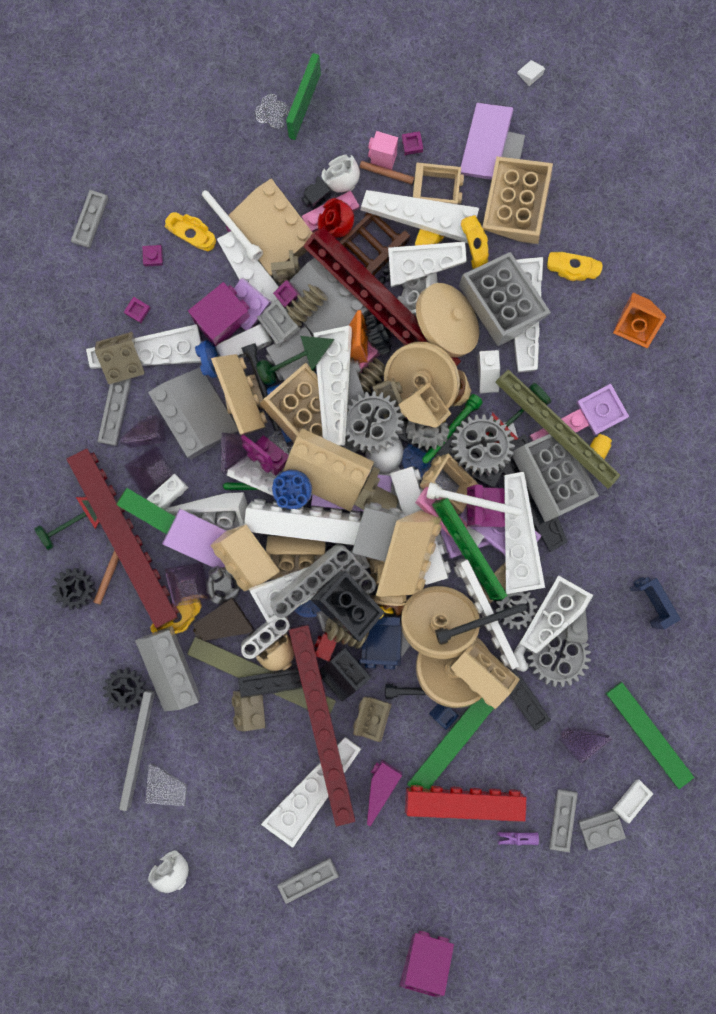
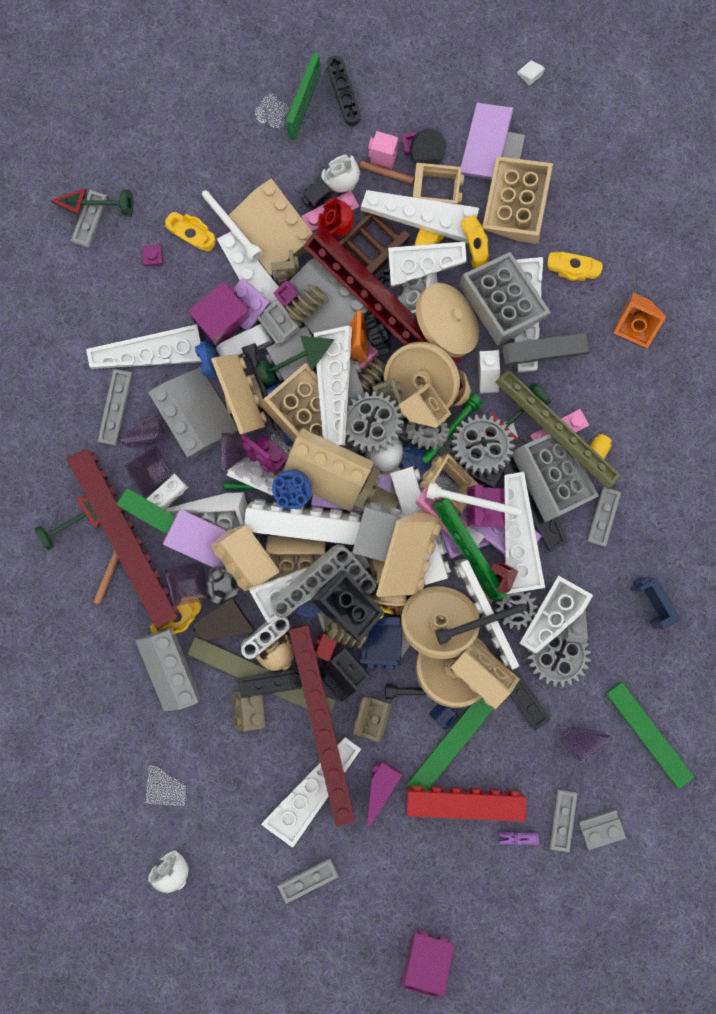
black gear [52,568,96,610] -> none
dark tan bracket [95,332,145,384] -> none
black gear [103,668,147,711] -> none
light grey tile [119,690,155,811] -> none
magenta plate [124,297,151,324] -> none
white arm [513,642,528,672] -> none
lavender plate [576,384,629,435] -> none
white tile [613,780,653,823] -> none
none -> dark green piece [51,188,134,217]
none -> black beam [327,56,361,126]
none -> black tile [410,128,446,165]
none -> dark red panel [491,562,519,593]
none -> dark grey beam [502,333,591,365]
none -> light grey tile [586,487,621,547]

